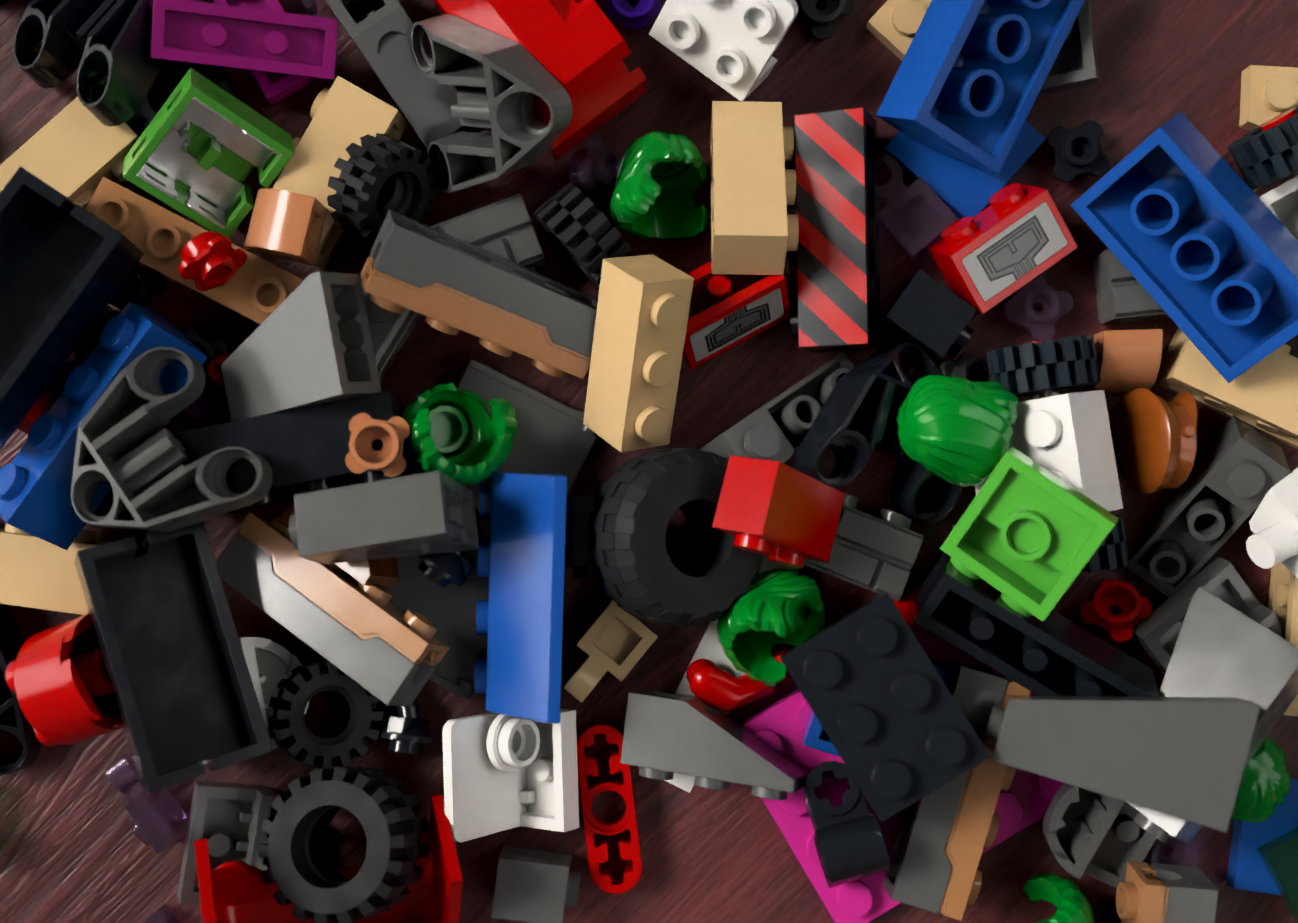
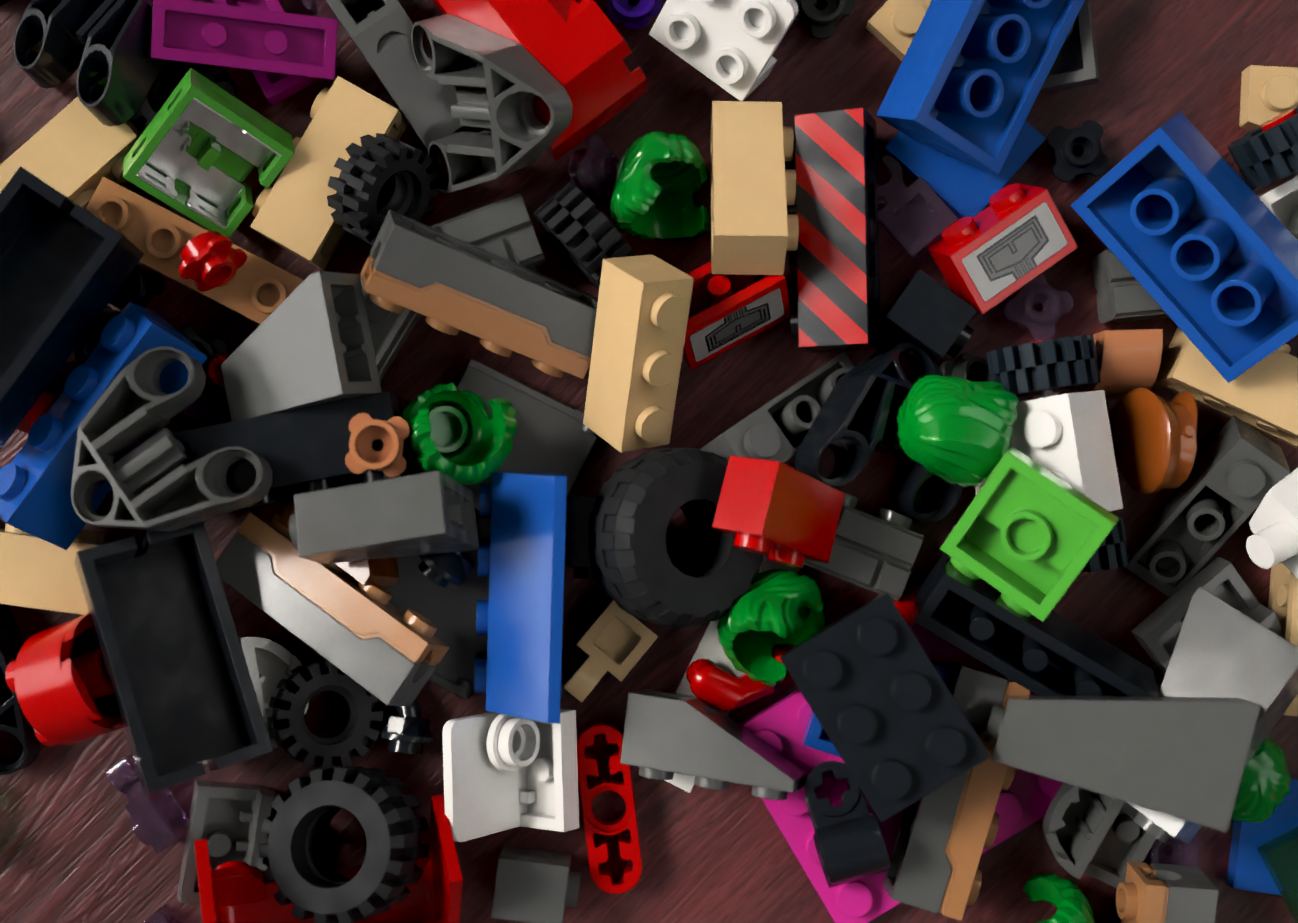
nougat brick [244,188,328,266] -> none
red plate [1080,579,1152,643] -> none

